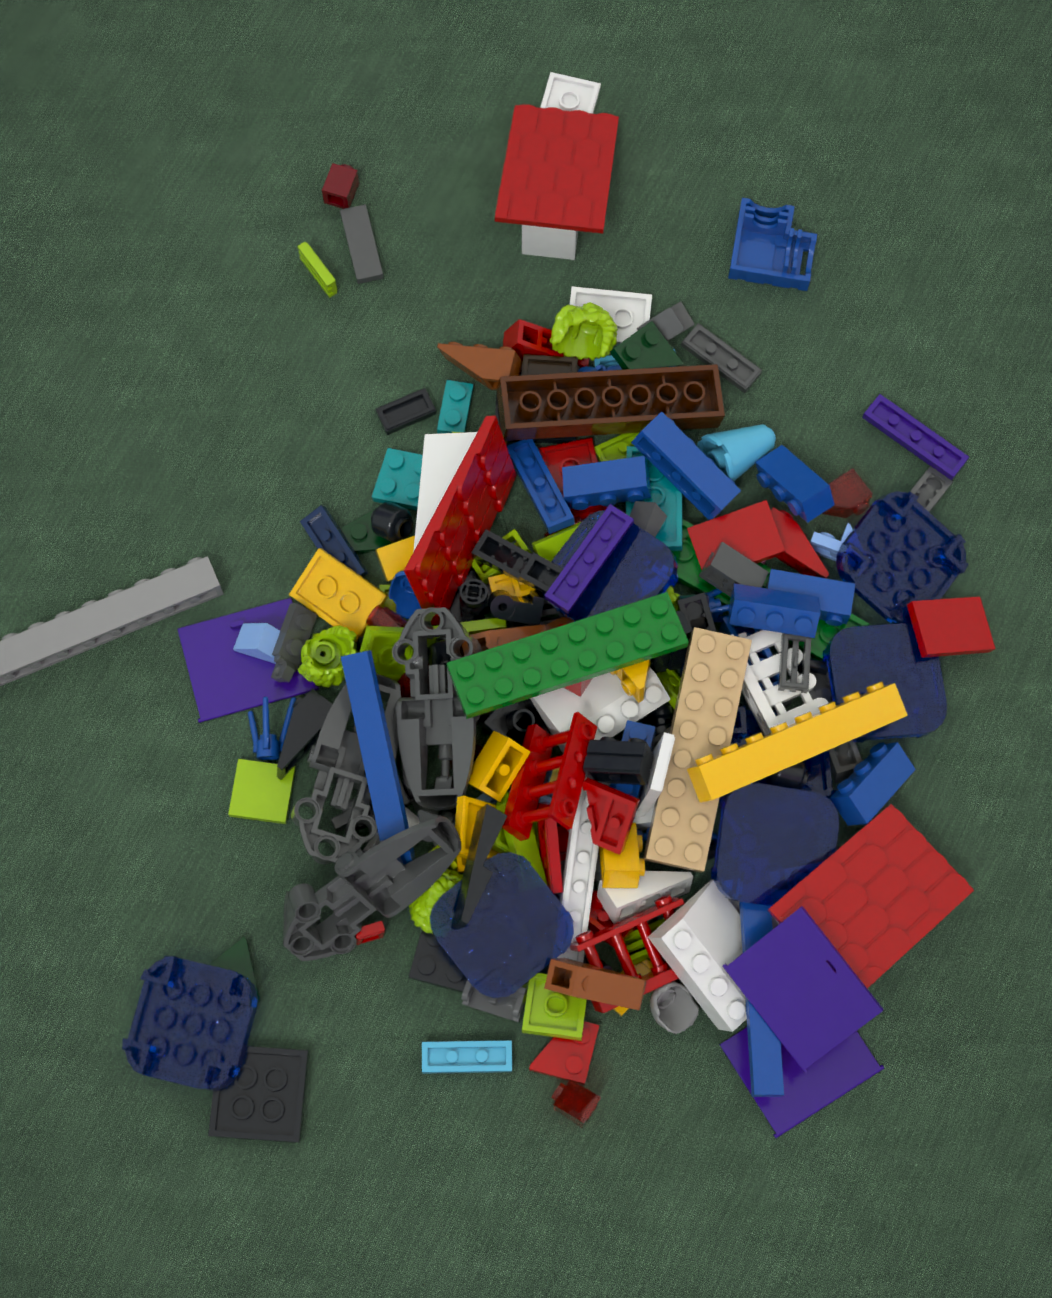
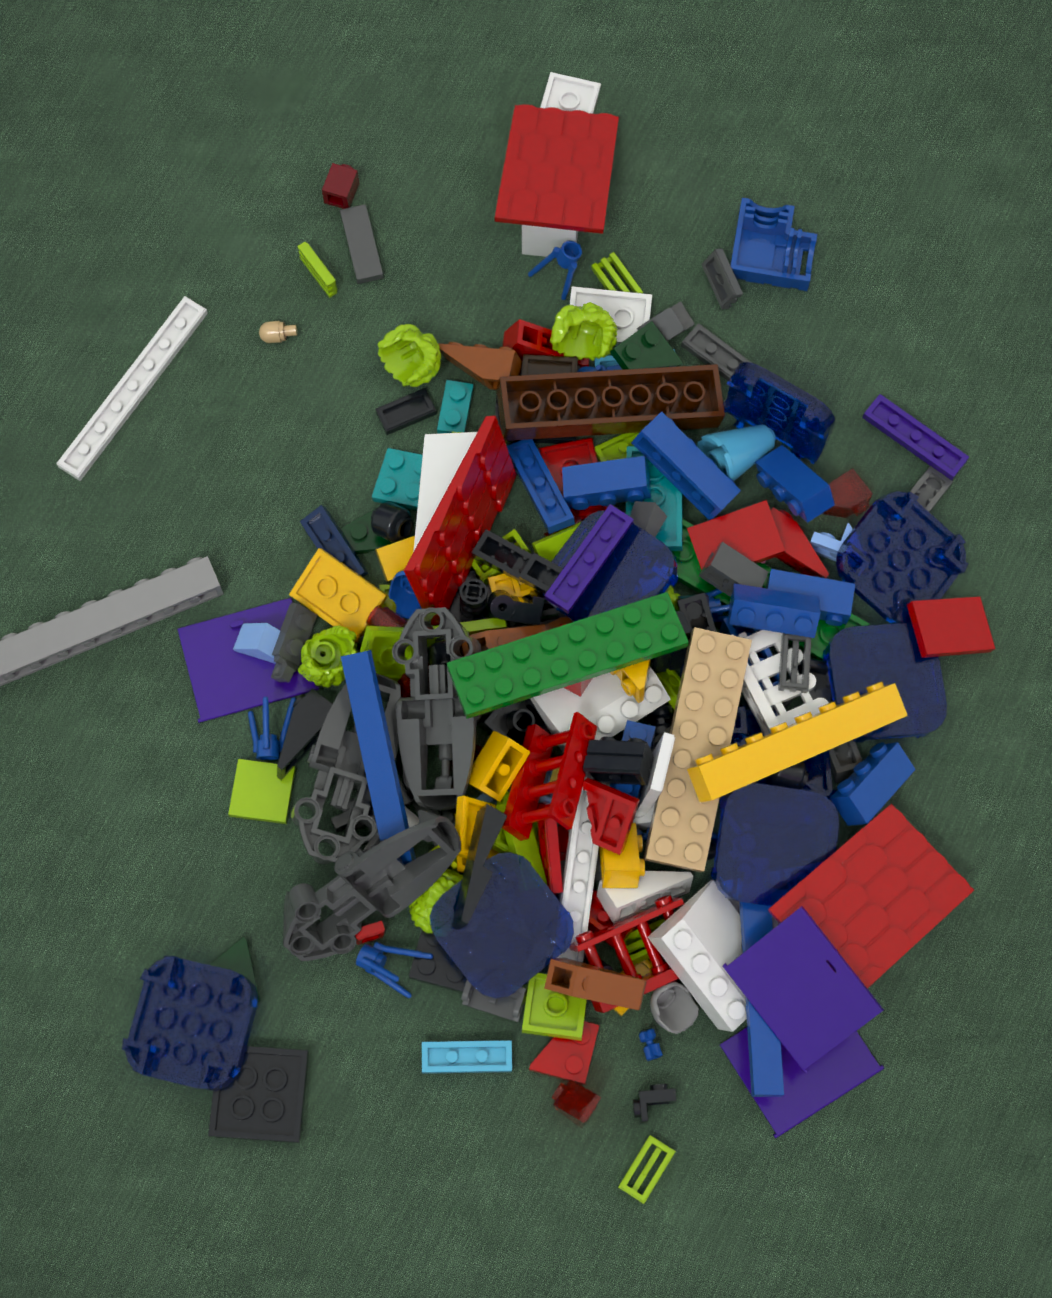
none -> white tile [56,296,208,481]
none -> tan cylinder [259,321,298,343]
none -> blue plant [356,941,433,998]
none -> lime hair [377,324,441,387]
none -> blue plant [528,241,582,300]
none -> lime tile [591,252,643,294]
none -> lime tile [618,1135,676,1205]
none -> black bracket [633,1084,677,1125]
none -> blue piece [639,1028,663,1061]
none -> dark grey tile [701,249,743,309]
none -> clear blue tile [723,362,835,464]

